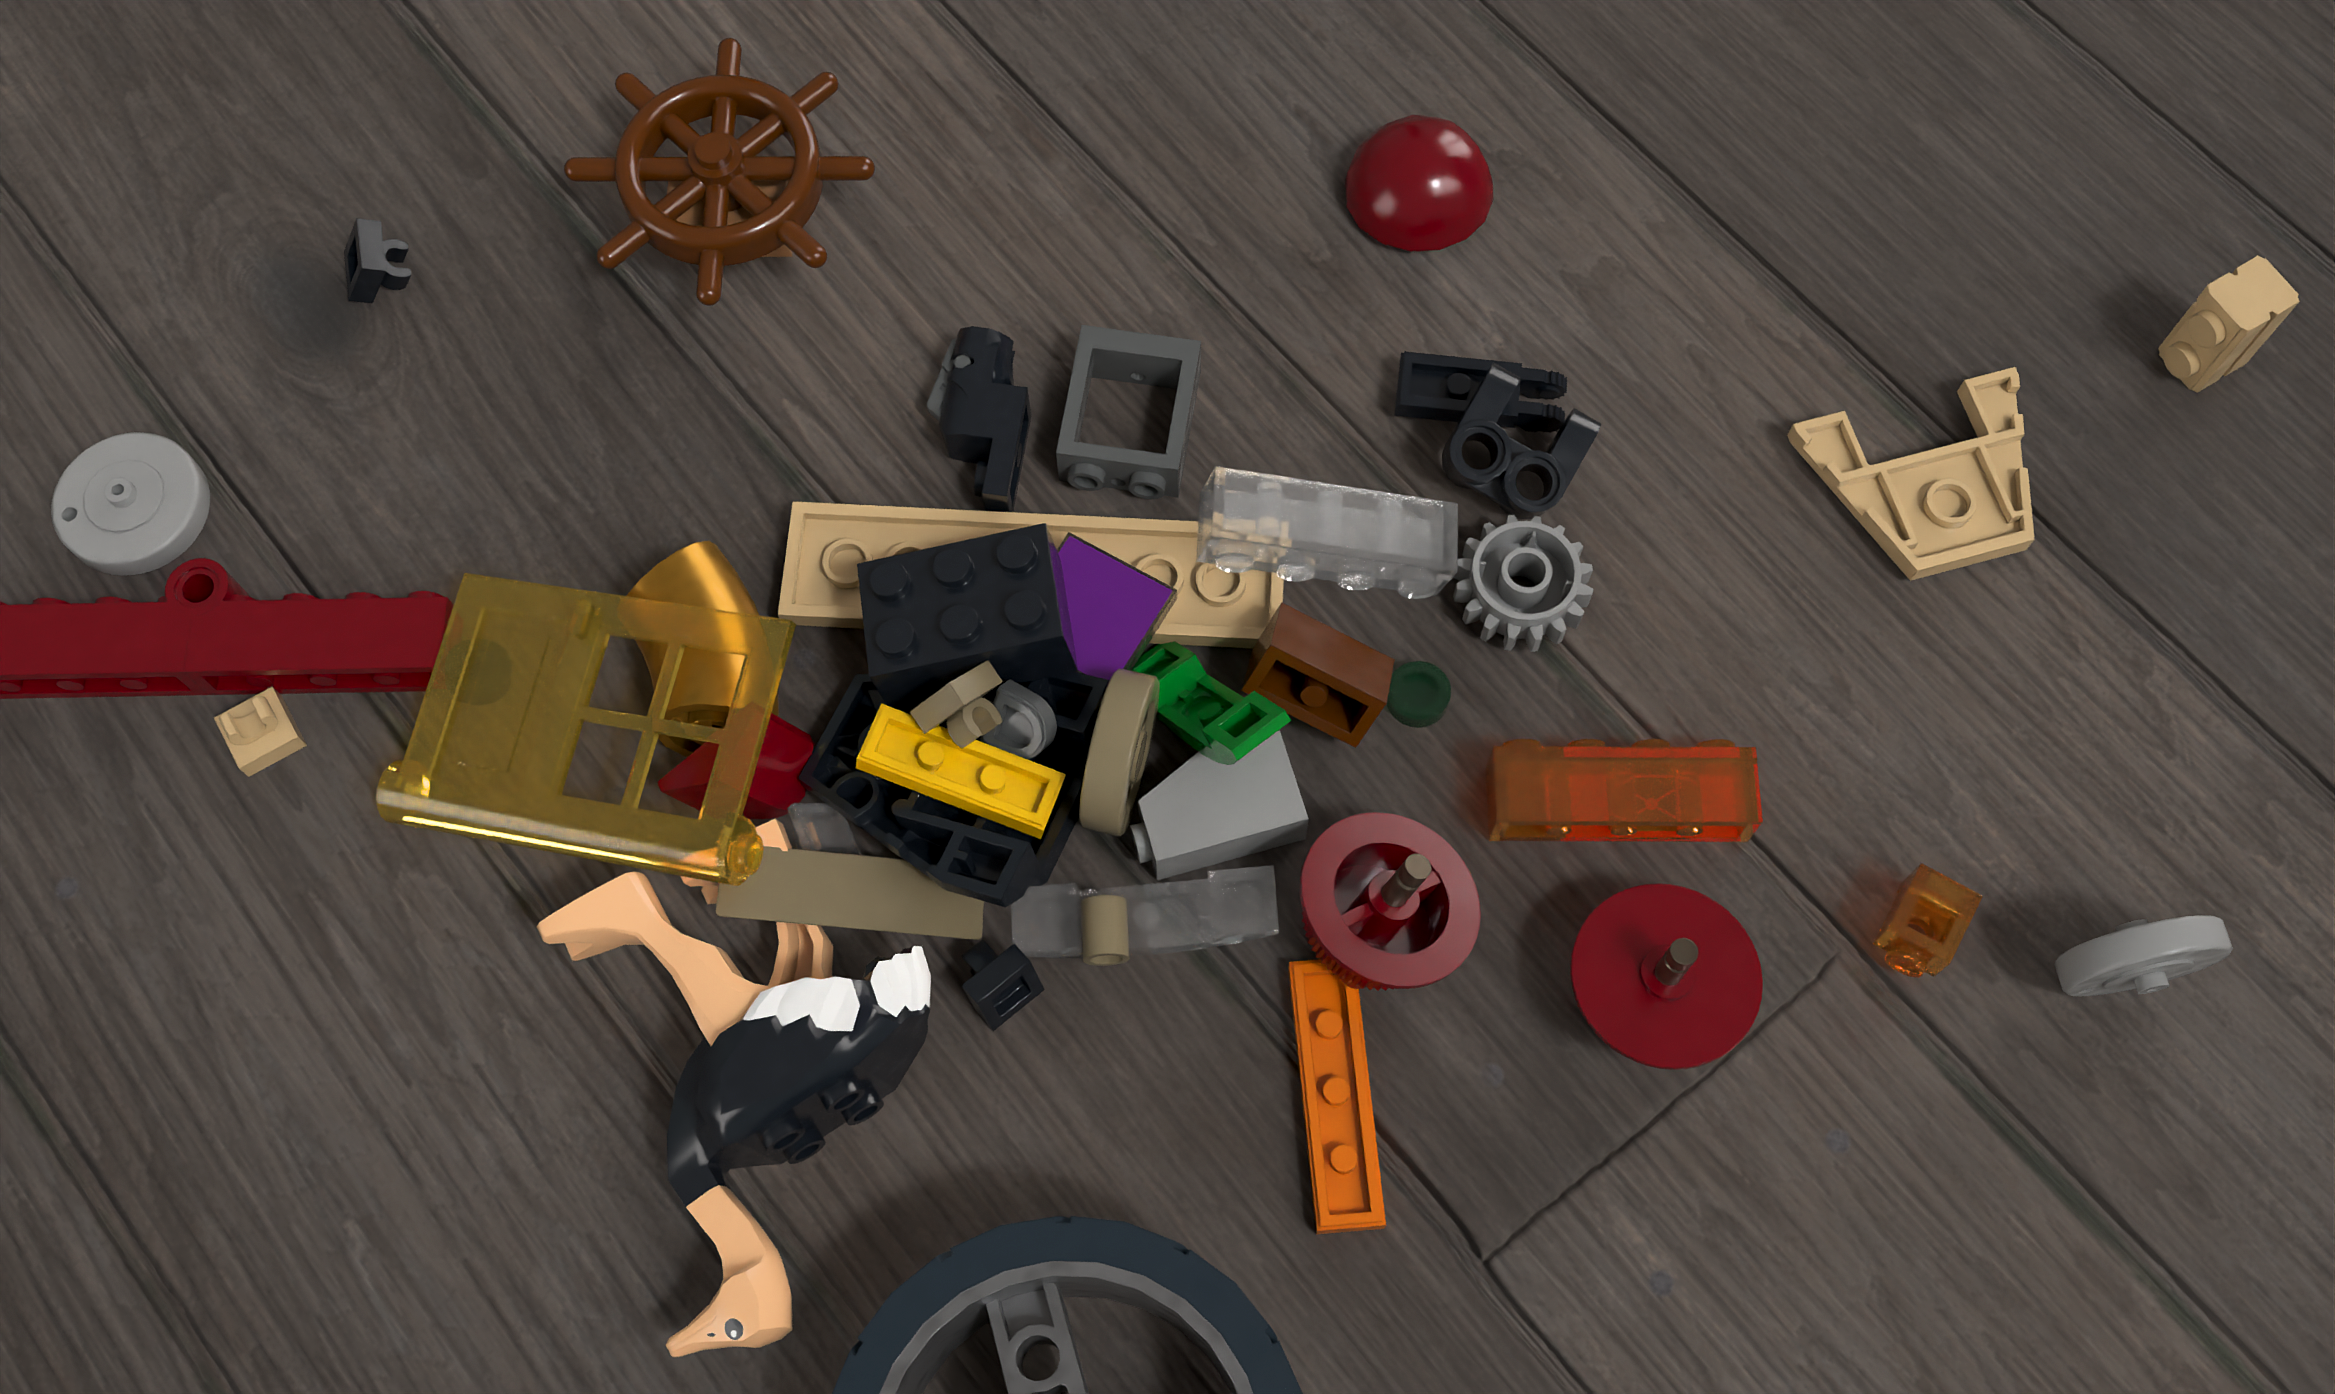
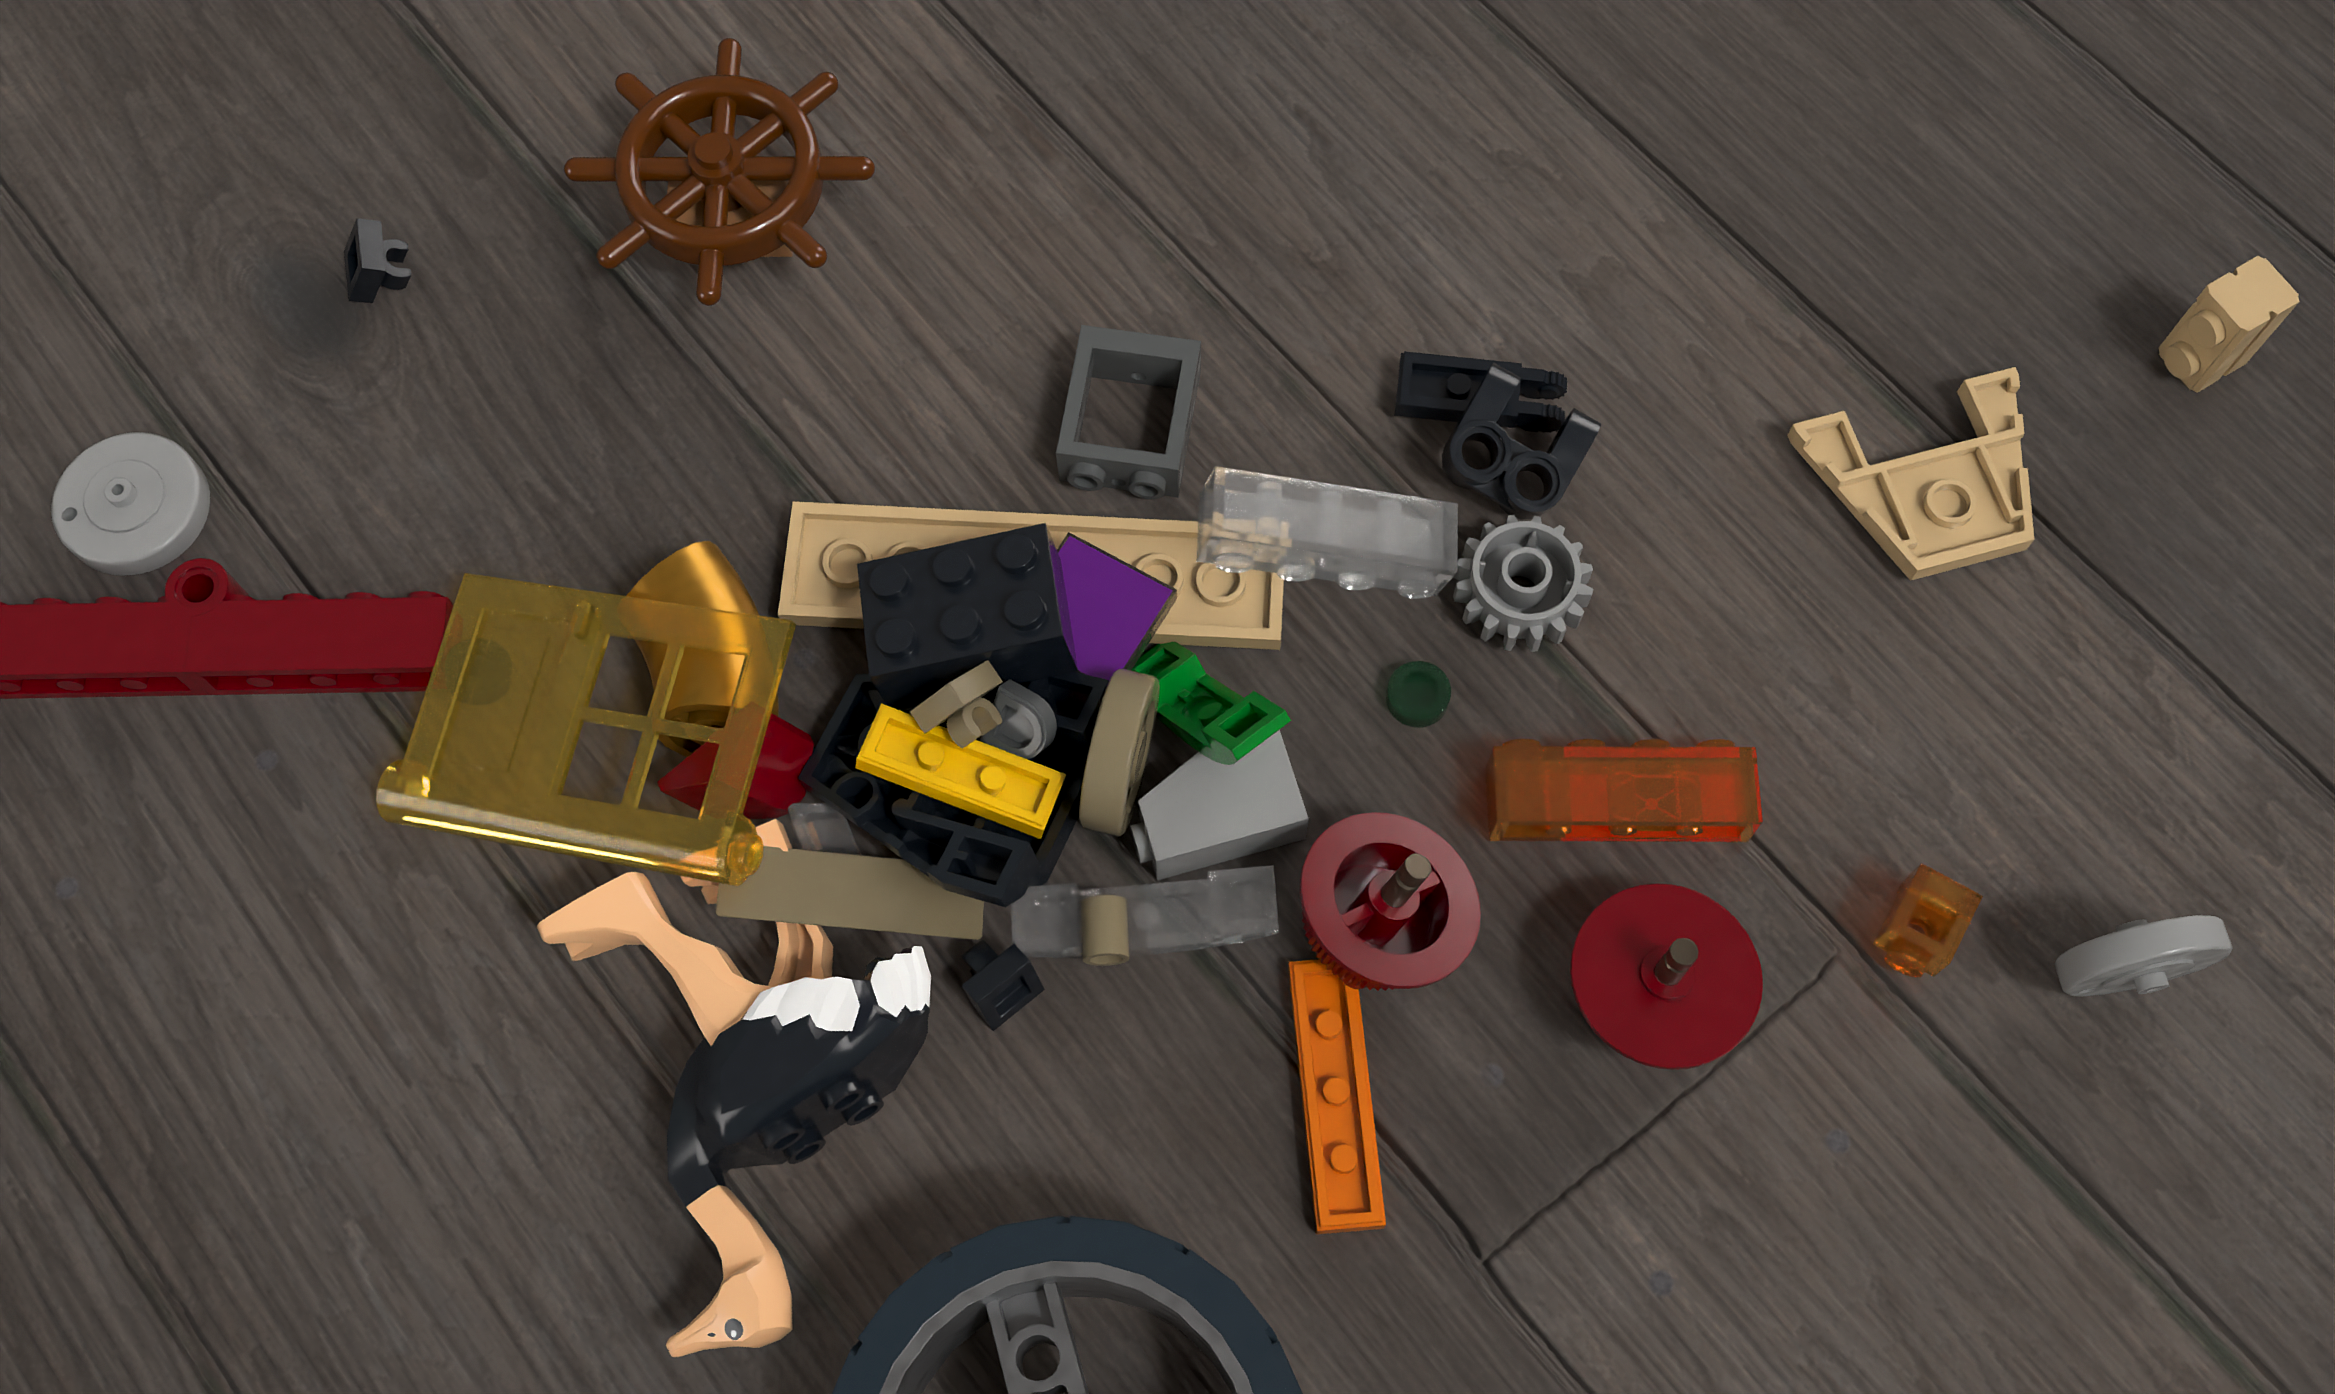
tan tile [214,687,307,777] -> none
black plate [927,326,1032,512] -> none
reddish brown brick [1241,602,1395,748] -> none
dark red cylinder [1345,114,1493,251] -> none

